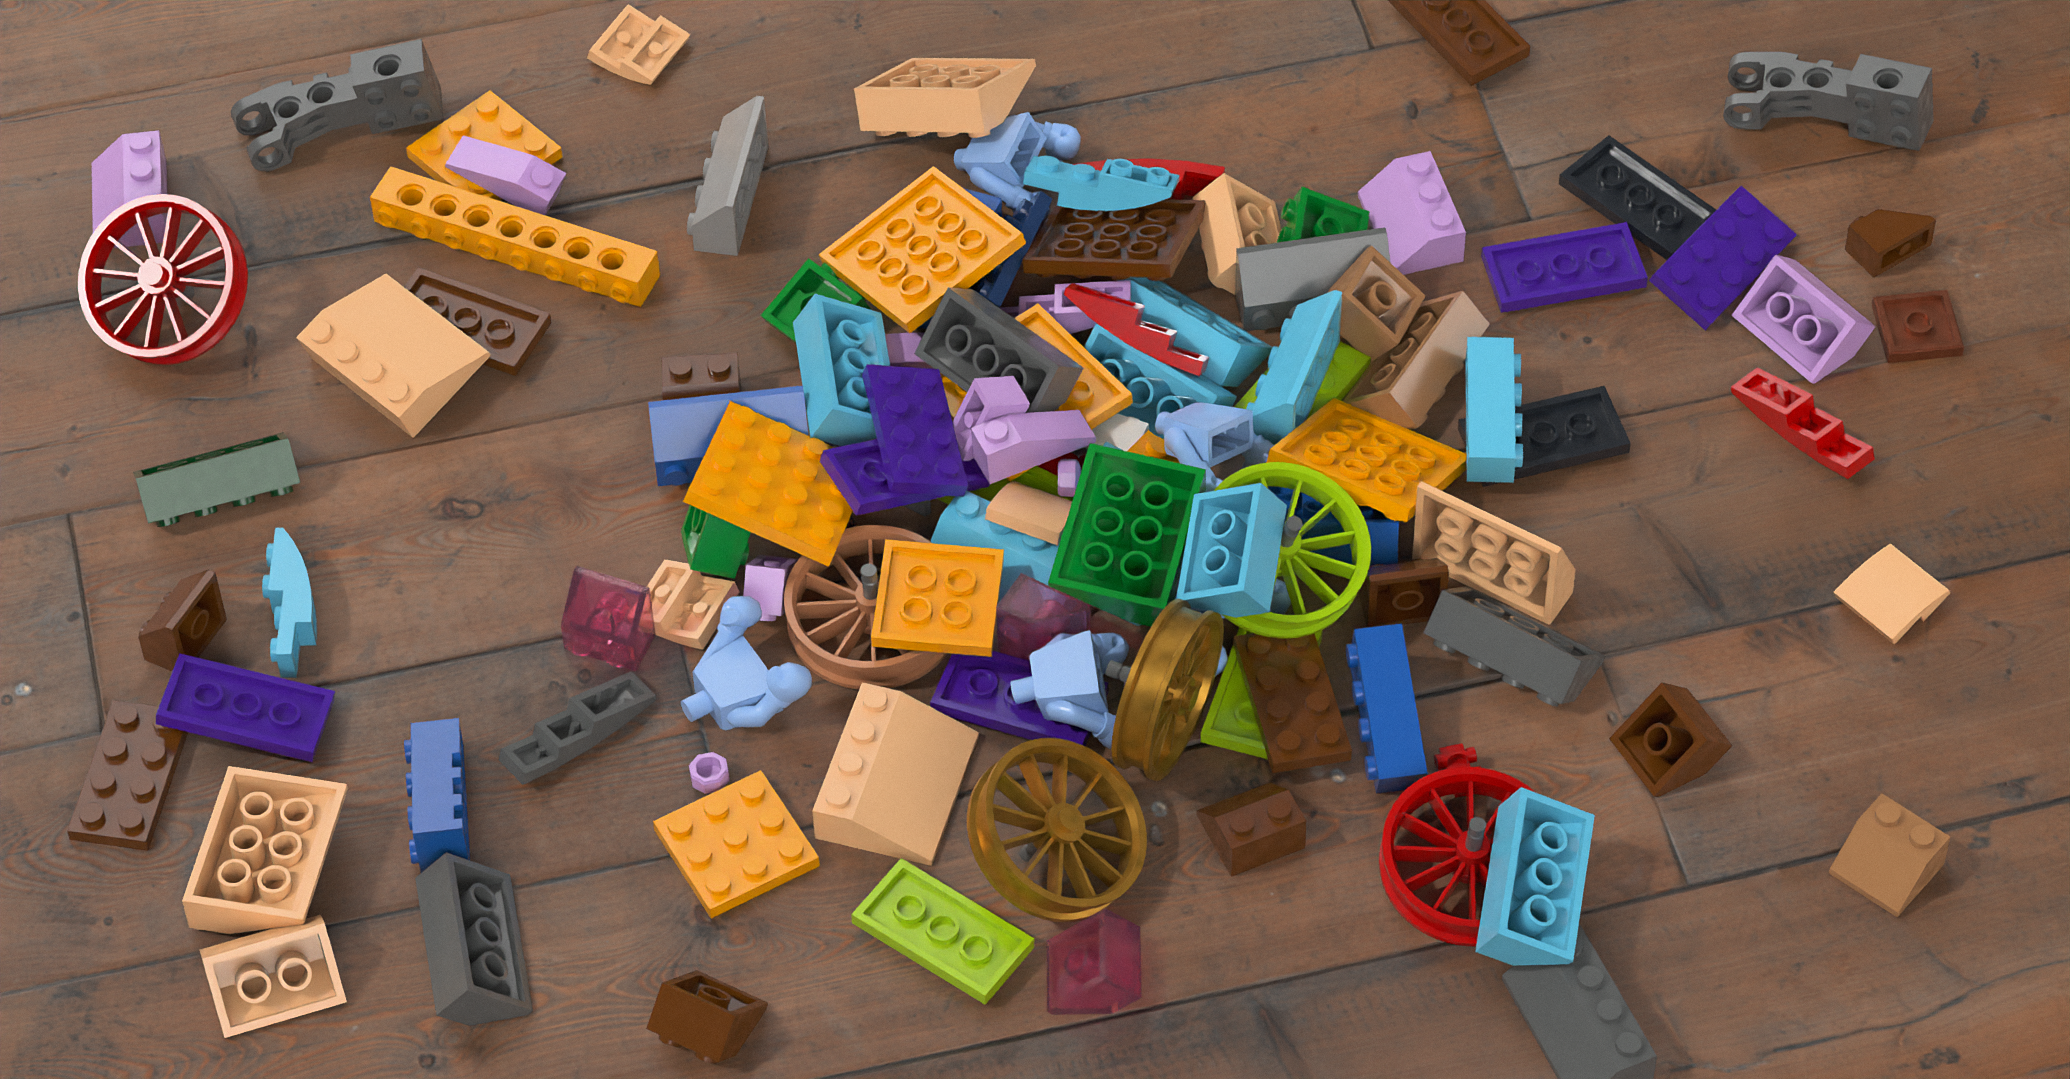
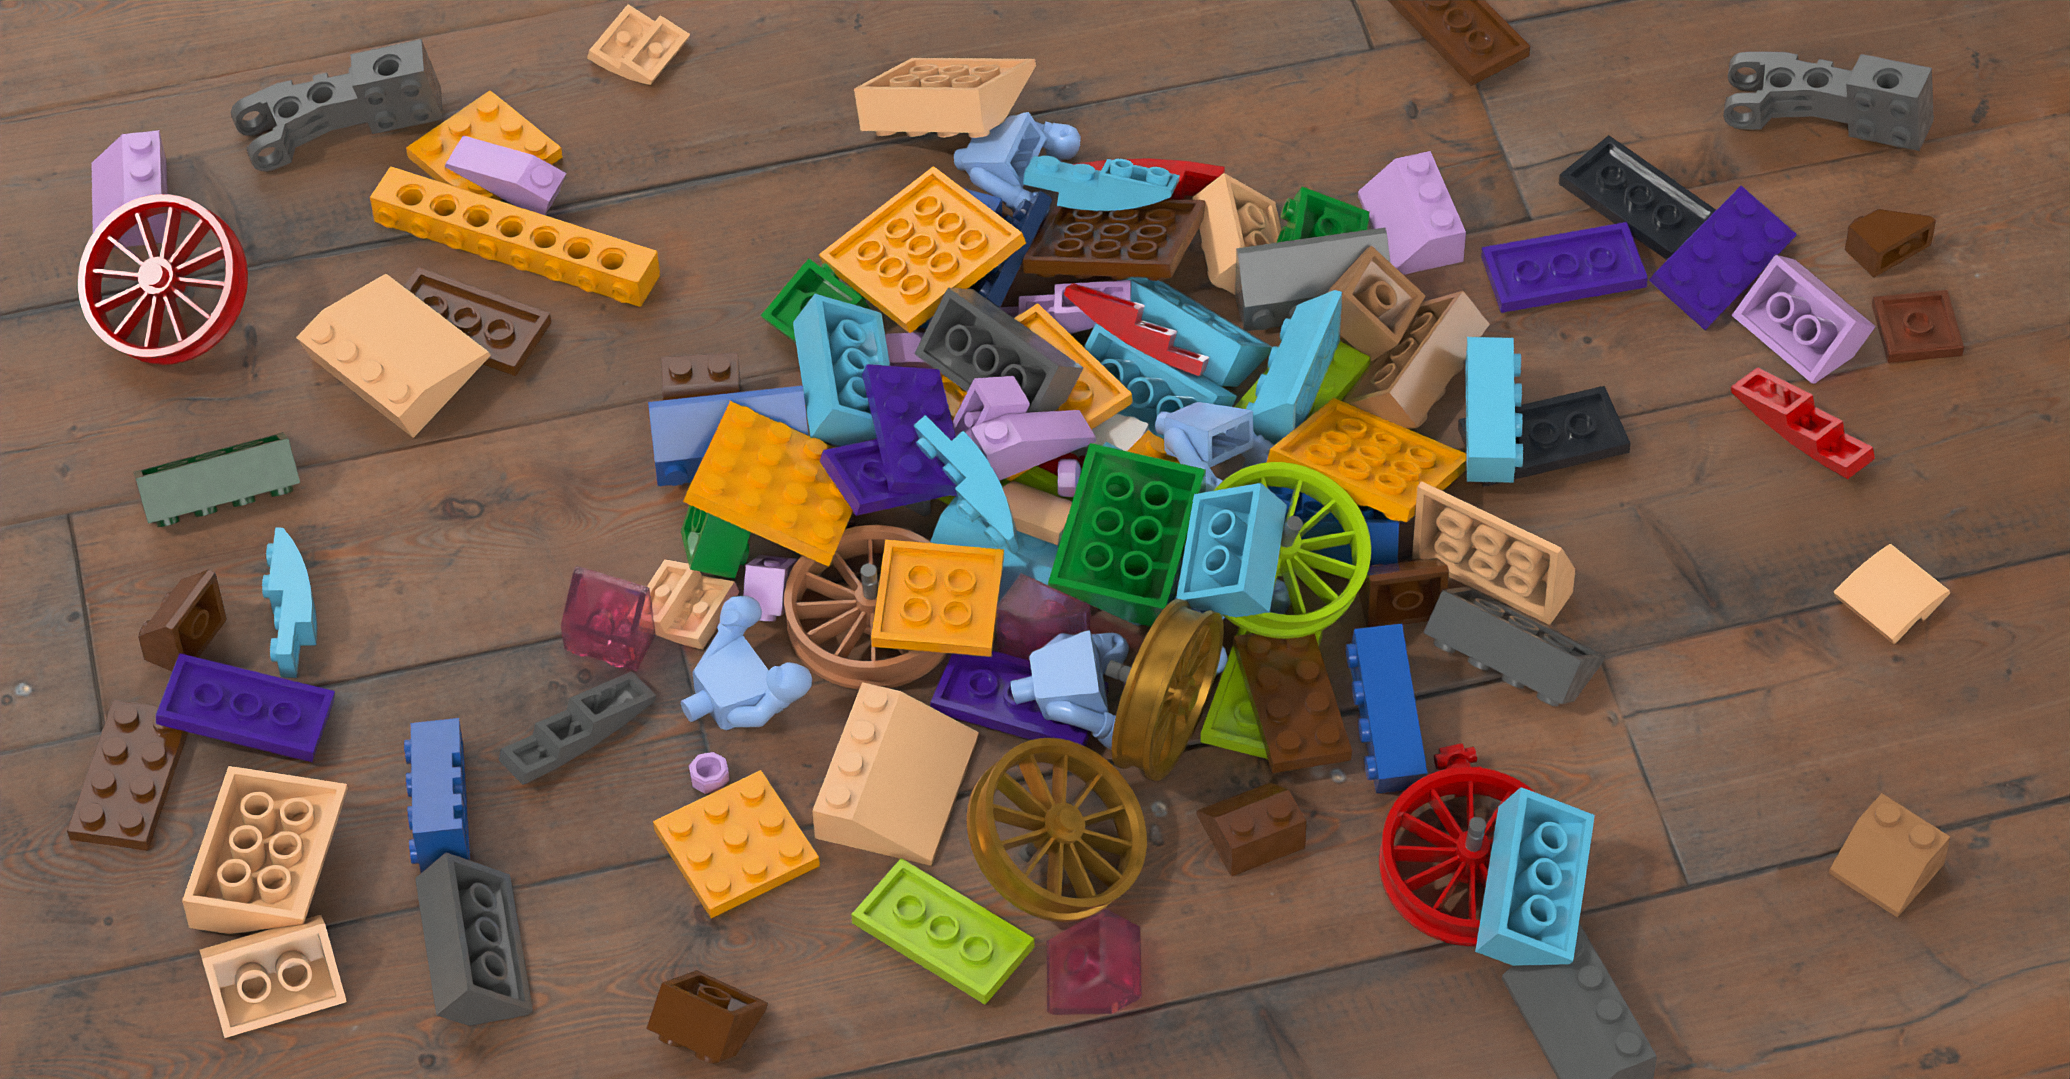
light grey slope [687,96,768,256] -> none
reddish brown slope [1609,682,1732,797] -> none
none -> medium azure slope [914,415,1019,554]

